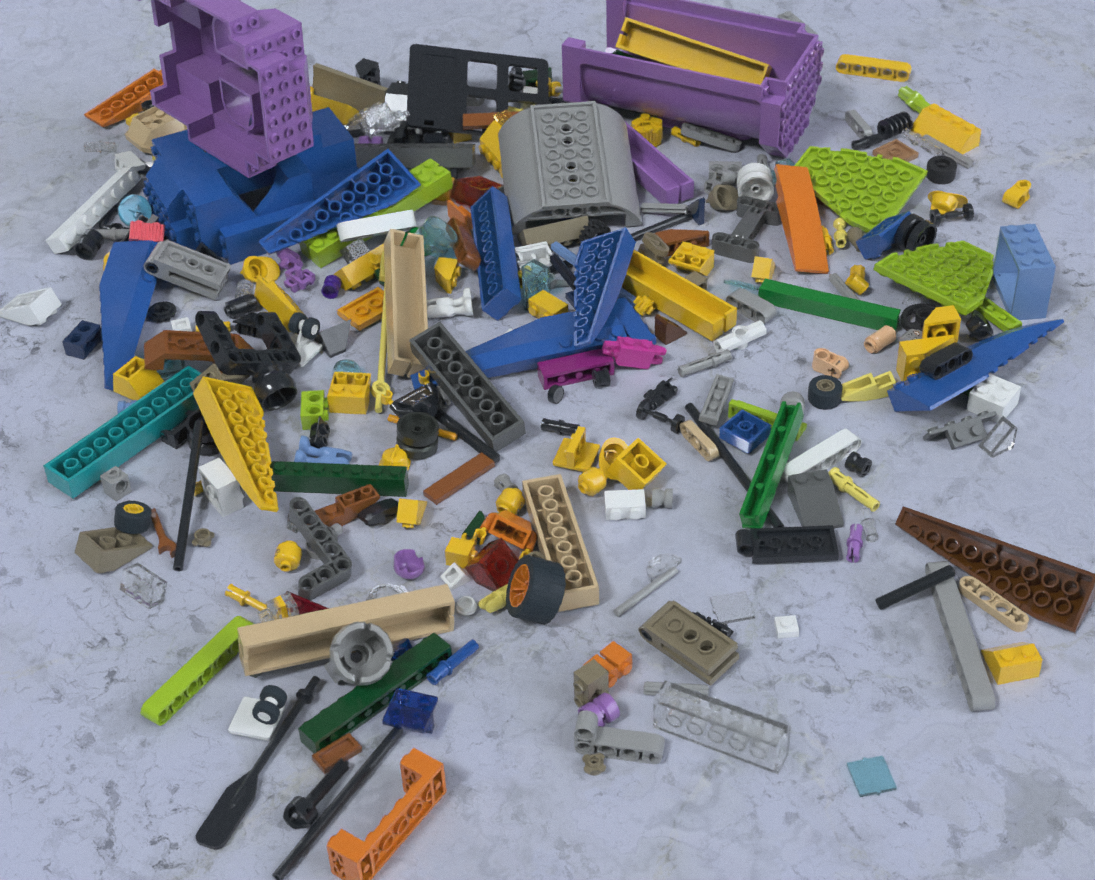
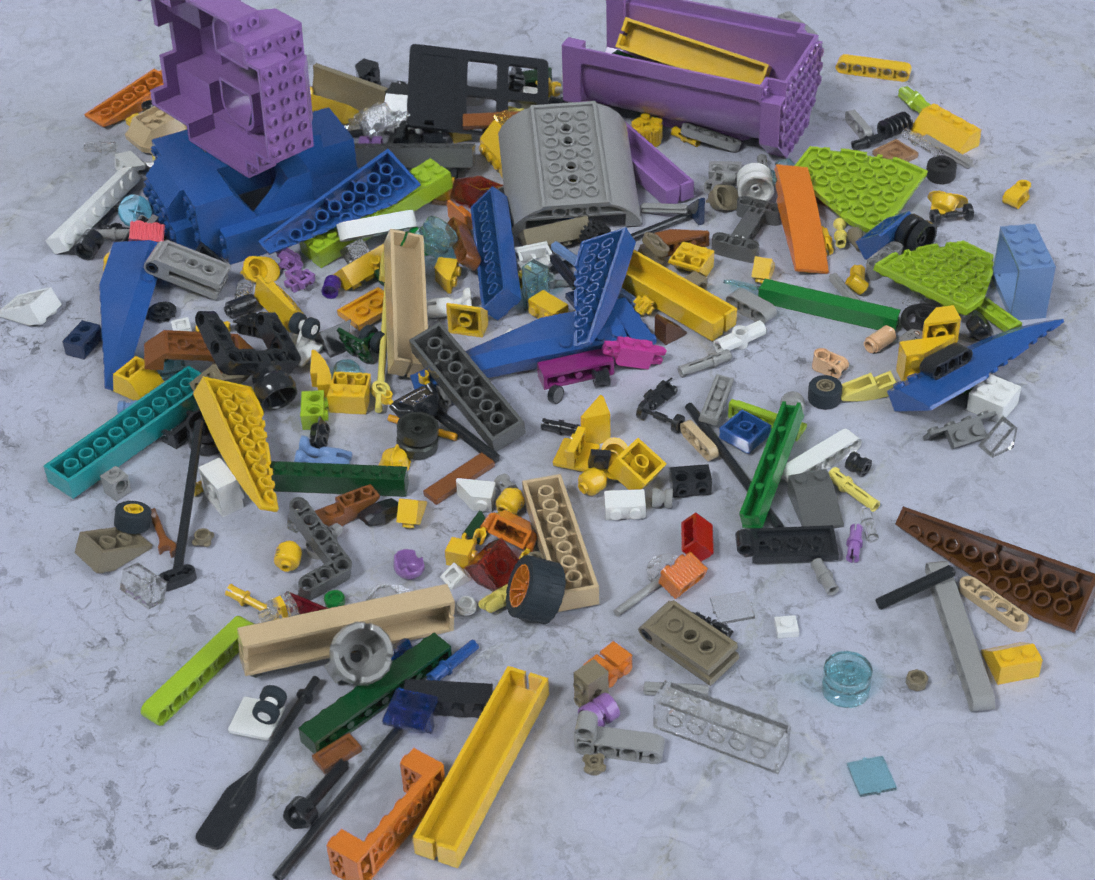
none -> black beam [157,564,197,592]
none -> yellow slope [310,350,332,397]
none -> green tile [324,590,345,608]
none -> dark green plate [337,325,385,364]
none -> black brick [402,679,493,718]
none -> yellow piece [413,666,549,868]
none -> yellow slope [446,303,488,338]
none -> white slope [456,478,496,512]
none -> yellow slope [581,395,611,444]
none -> black plate [588,449,611,469]
none -> orange brick [659,552,708,599]
none -> black brick [669,464,712,498]
none -> red brick [681,512,714,562]
none -> light grey pin [811,558,839,596]
none -> clear light blue wheel [821,651,873,708]
none -> light grey beam [865,241,903,281]
none -> dark tan tile [905,669,928,691]

